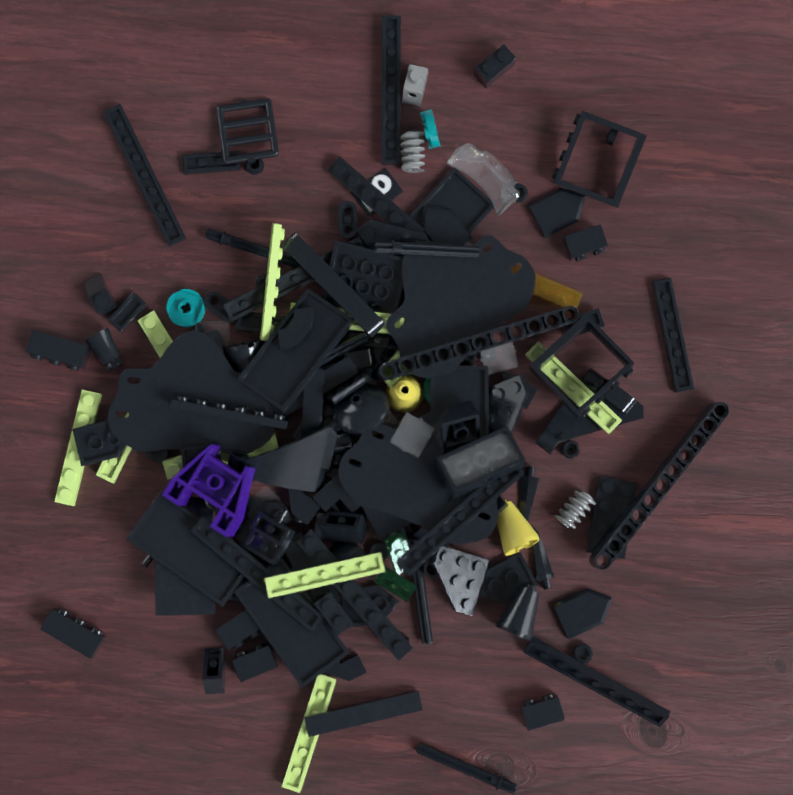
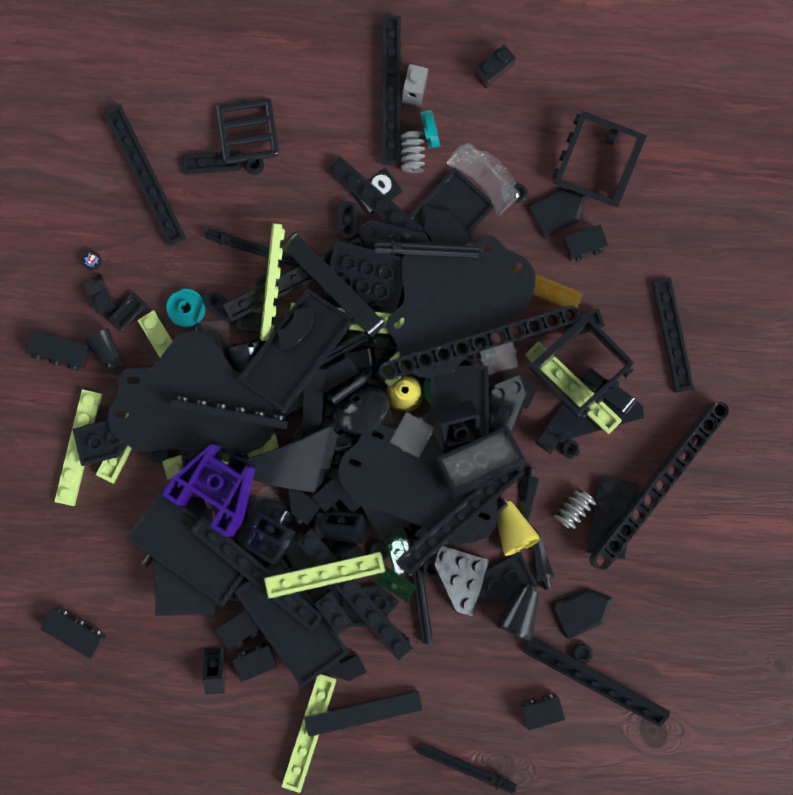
none -> black tile [82,251,102,271]

